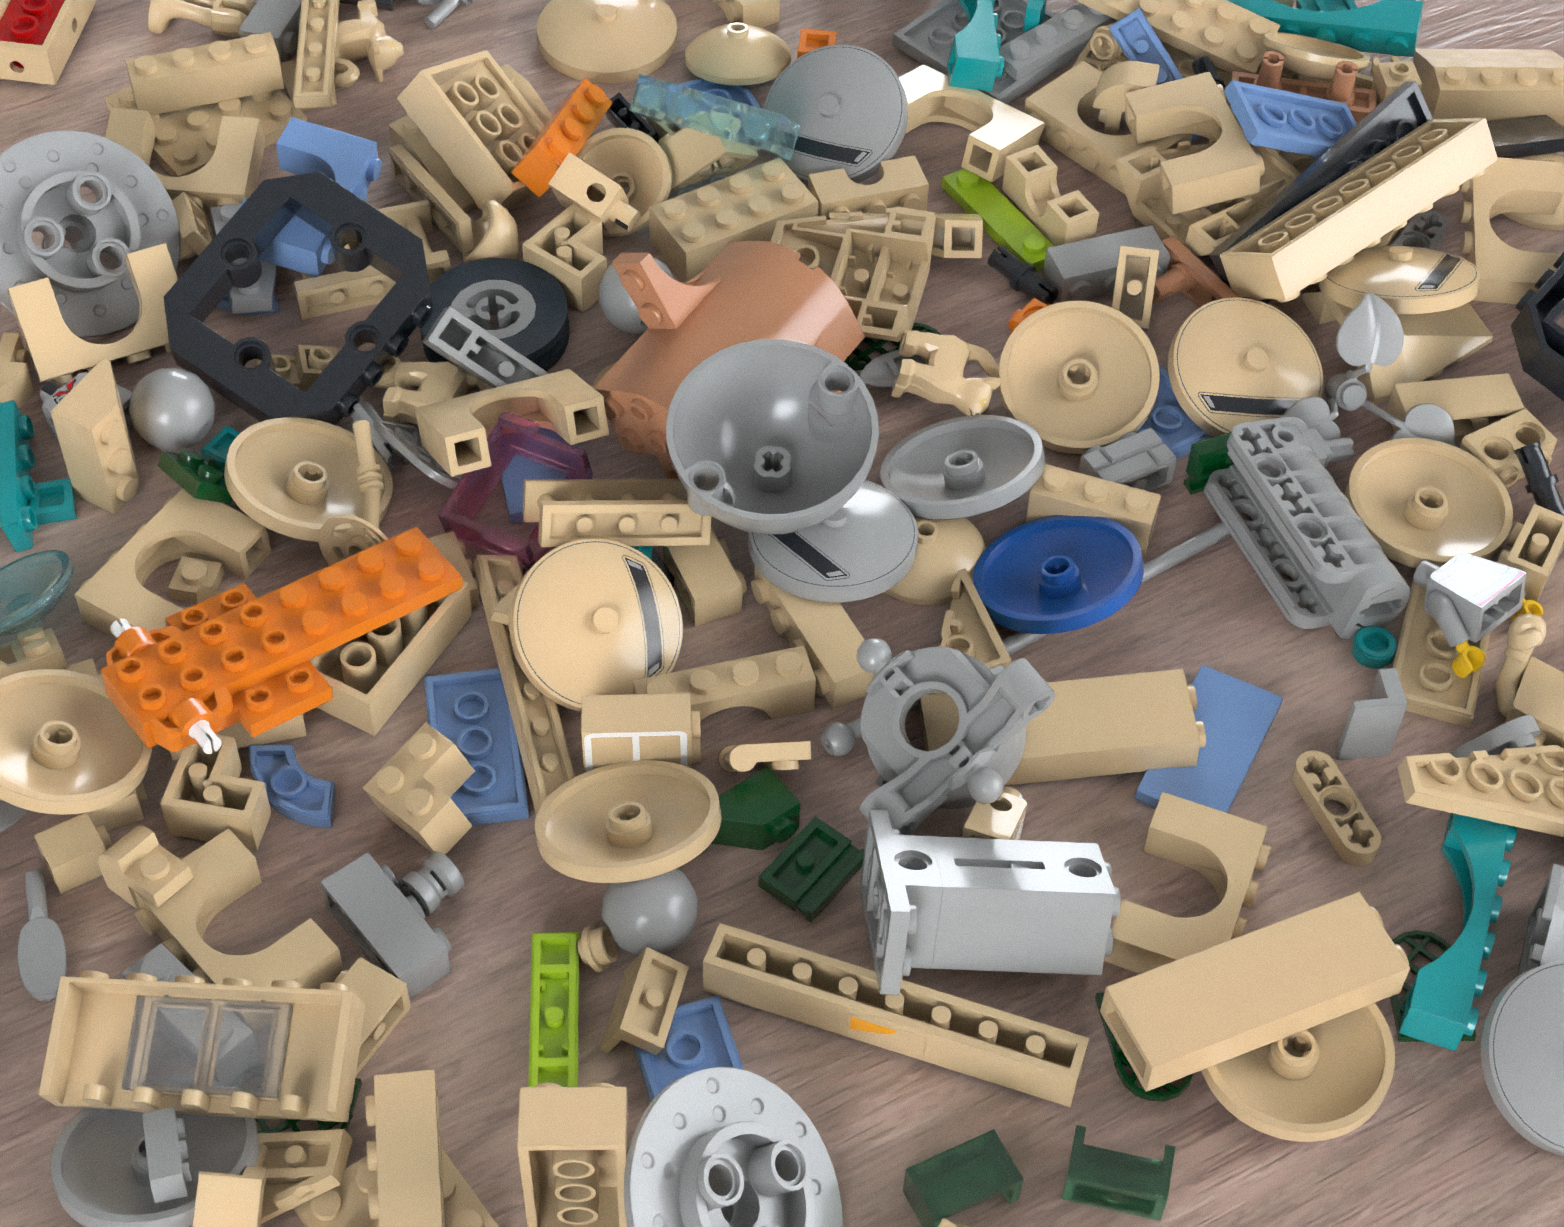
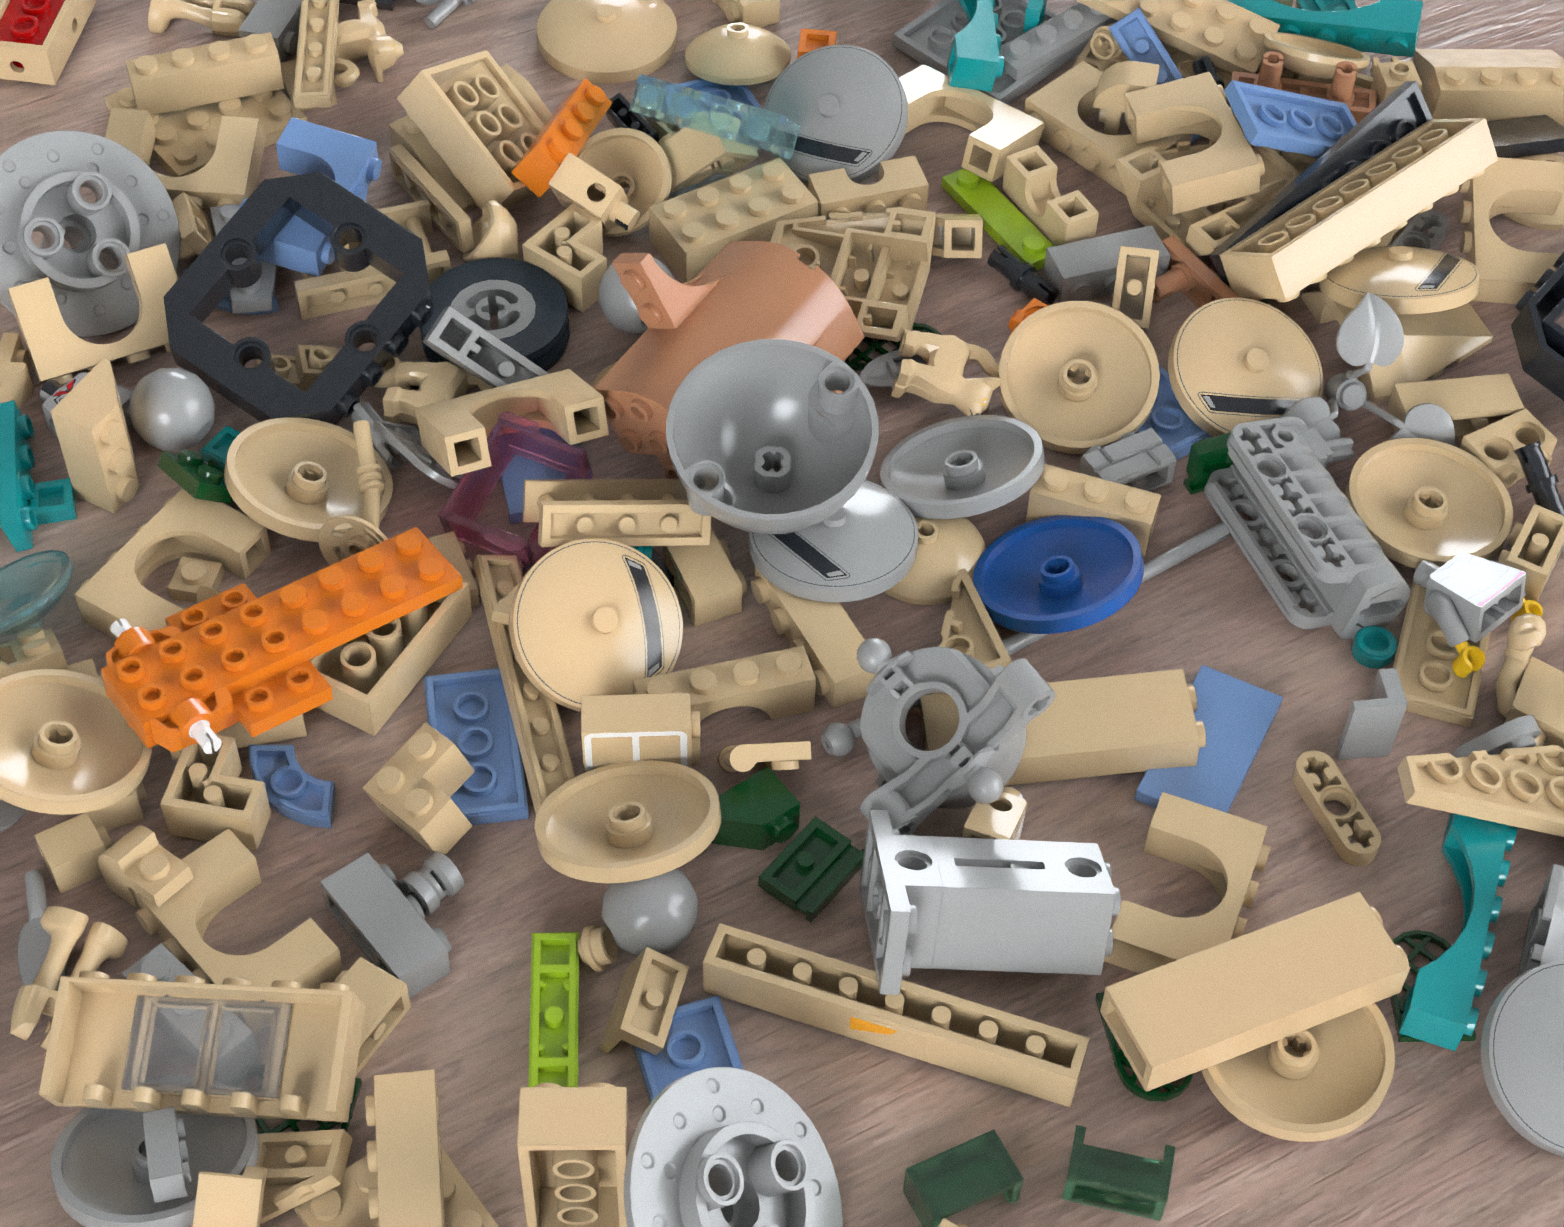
none -> tan piece [10,906,128,1050]

